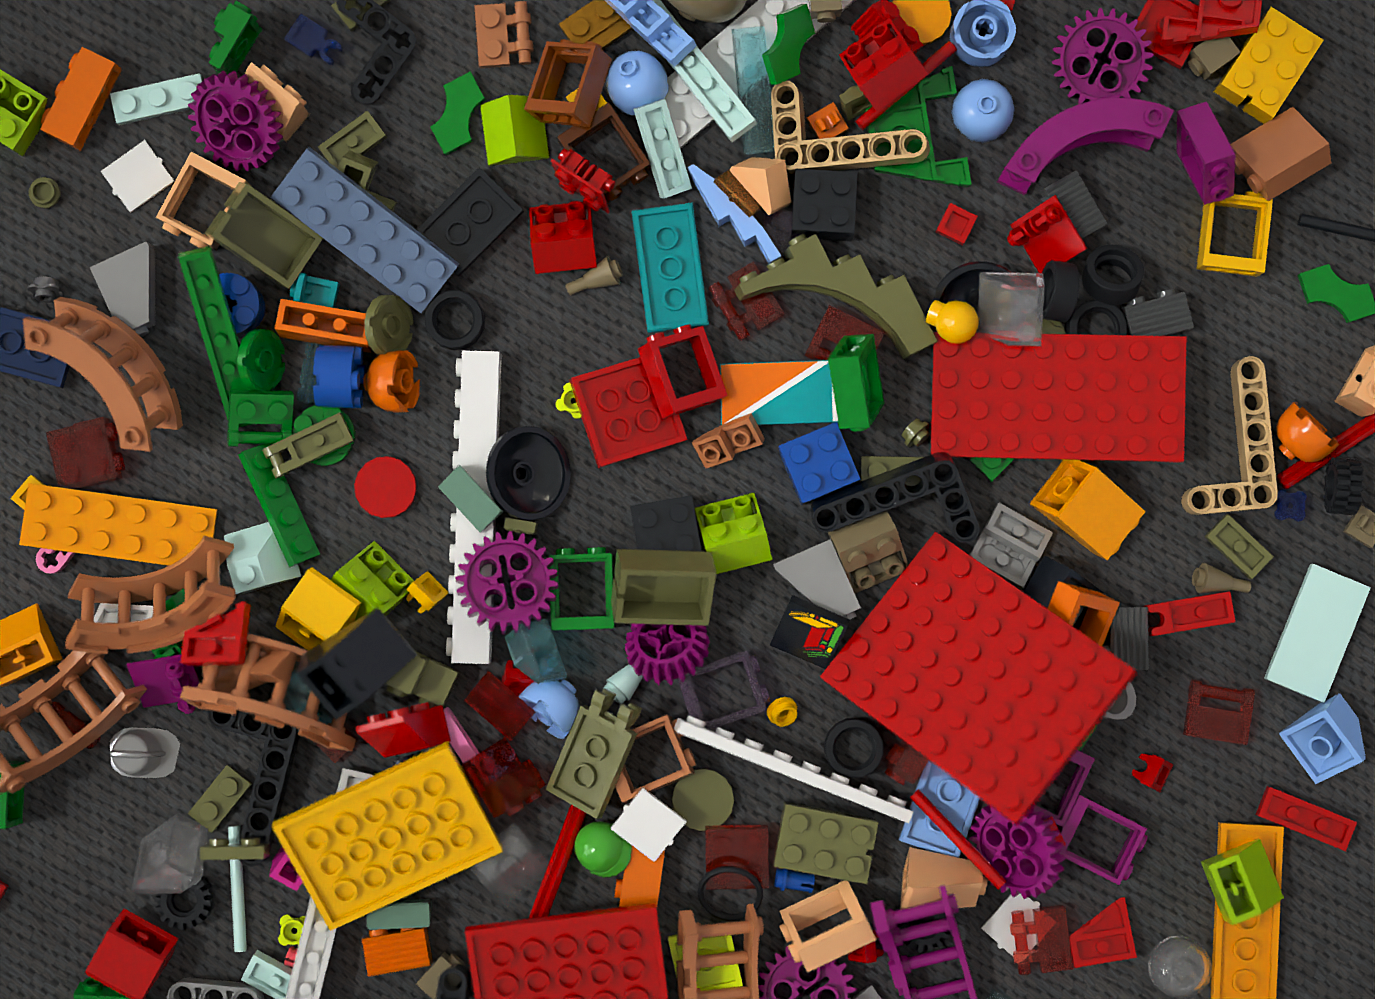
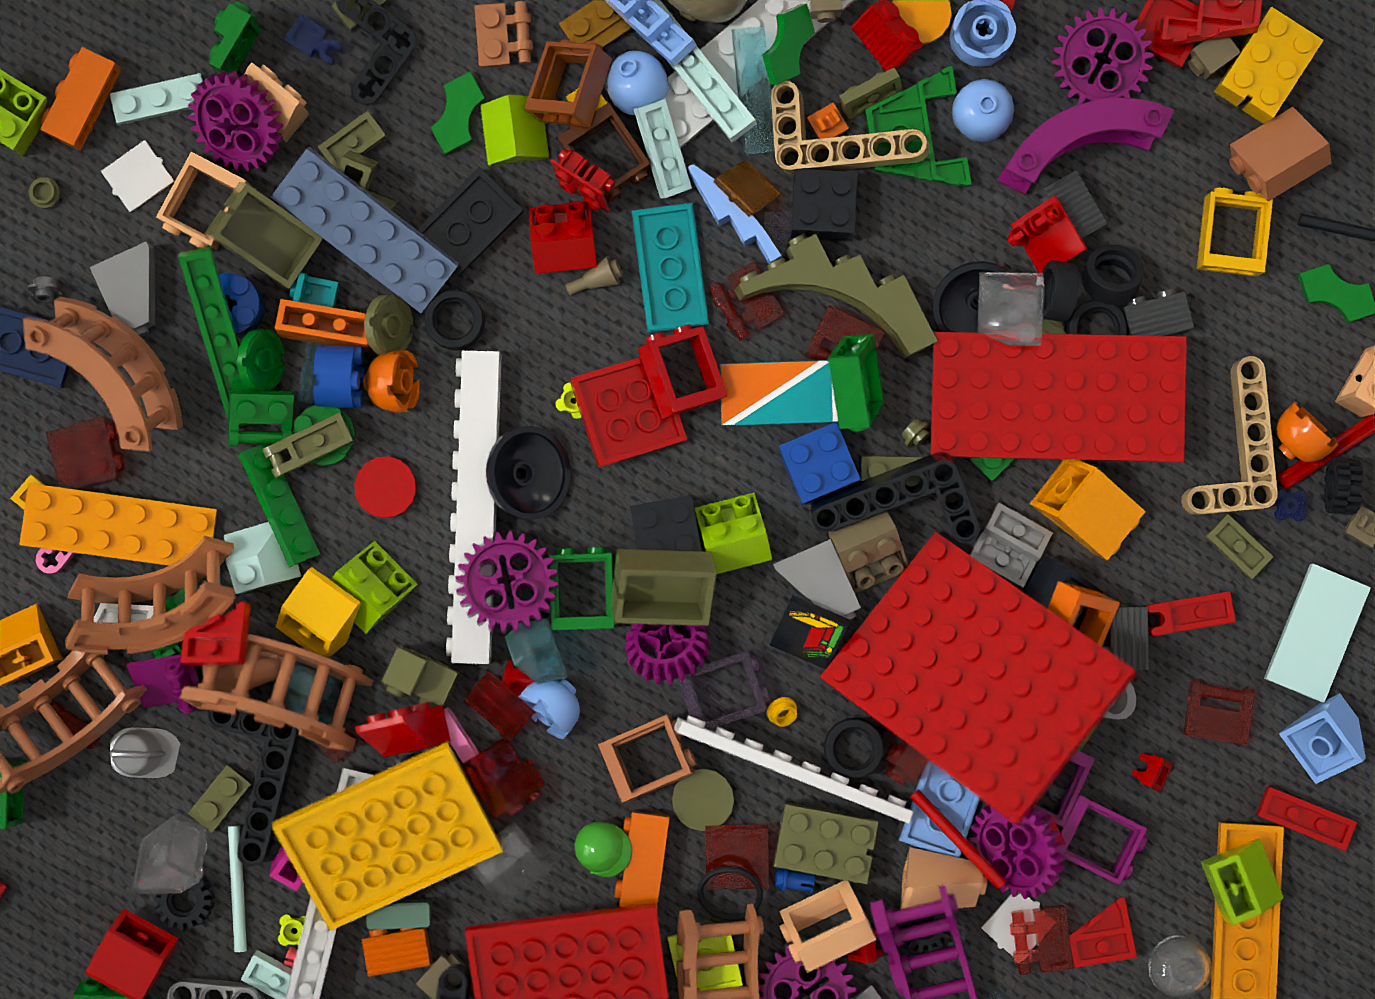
olive plate [200,838,269,860] -> none
nougat slope [249,650,294,683] -> none
black slope [296,607,417,720] -> none
yellow tile [406,571,449,613] -> none
sand green slope [438,465,503,533] -> none
olive tile [504,517,538,535] -> none
red axle [528,805,586,919] -> none
olive tile [546,689,642,819] -> none
light aqua cone [603,664,643,705] -> none
white piece [611,787,686,862] -> none
nougat slope [692,413,765,469] -> none
light nougat slope [729,157,791,215] -> none
red slope [839,18,928,111] -> none
red bar [856,41,957,130] -> none
yellow piece [926,300,979,344] -> none
red plate [935,203,978,246] -> none
magenta window [1176,102,1236,205] -> none
dark tan cone [1192,563,1251,593] -> none

